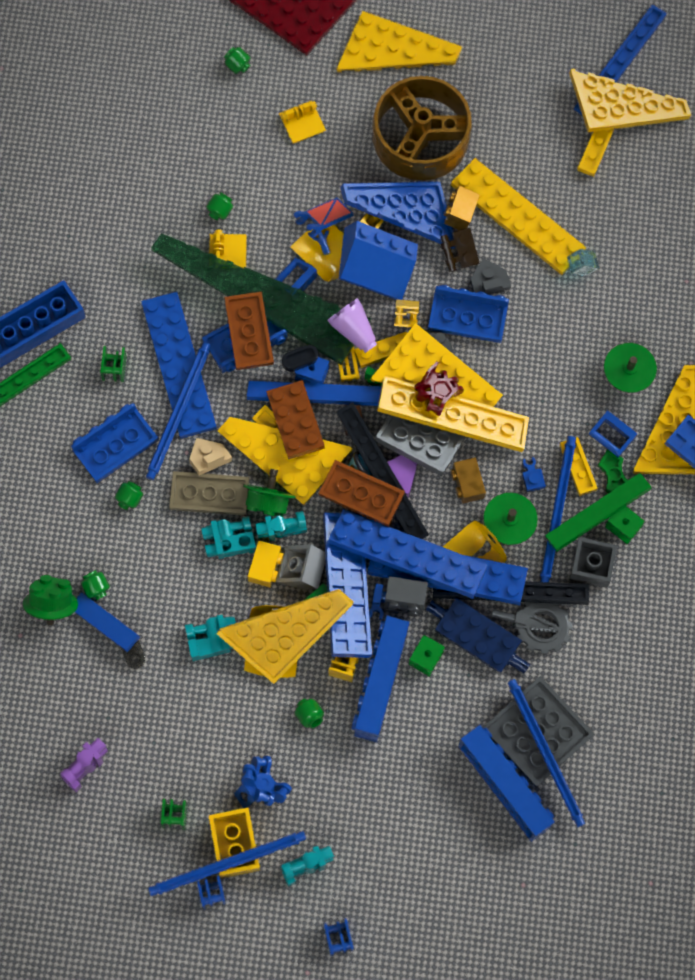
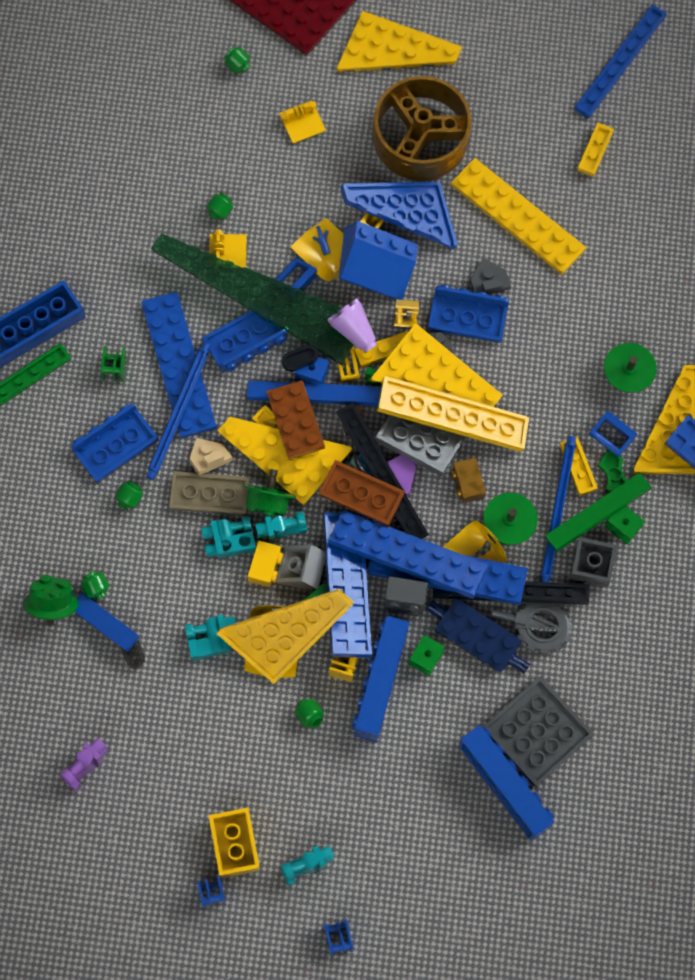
blue piece [148,831,307,896] -> none
green piece [161,799,187,830] -> none
dark orange plate [224,291,274,370] -> none
blue piece [234,756,292,808] -> none
flag [294,198,354,238] -> none
blue plate [369,583,386,620] -> none
dark red piece [414,361,464,416] -> none
dark brown plate [440,228,480,272] -> none
brick [444,186,479,230] -> none
blue piece [508,679,586,828] -> none
blue plate [522,457,546,492] -> none
clear light blue brick [567,249,599,276] -> none
yellow wing [569,69,691,132] -> none

